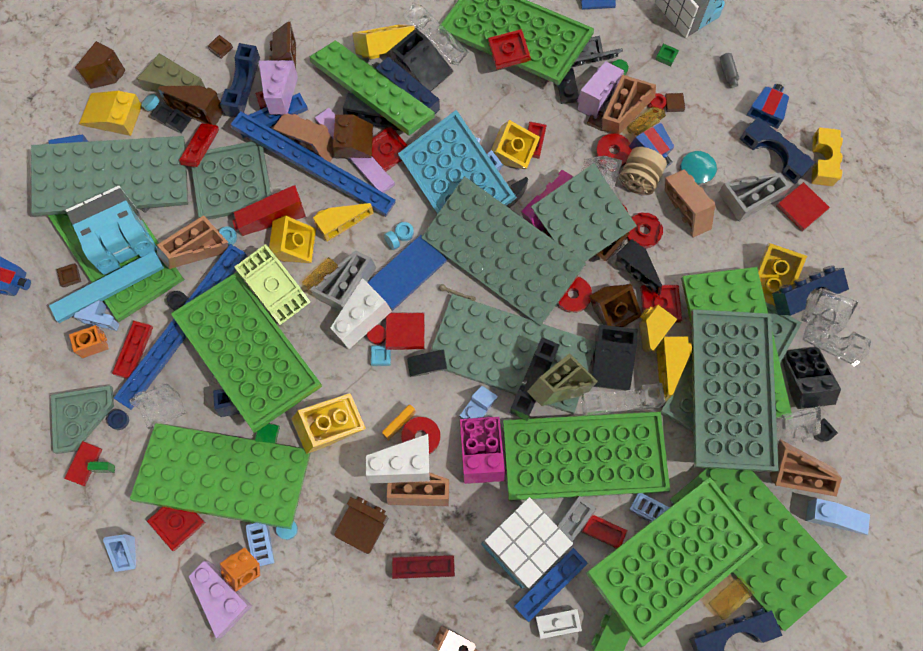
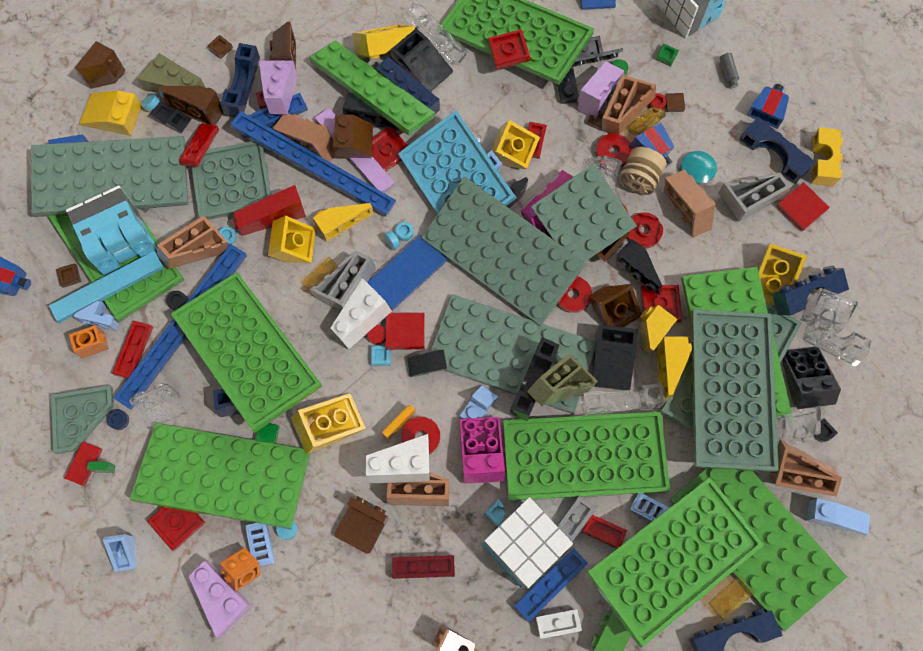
yellowish green plate [235,244,310,325] -> none
dark tan hinge [439,284,476,301] -> none
none -> medium azure tile [484,499,504,527]

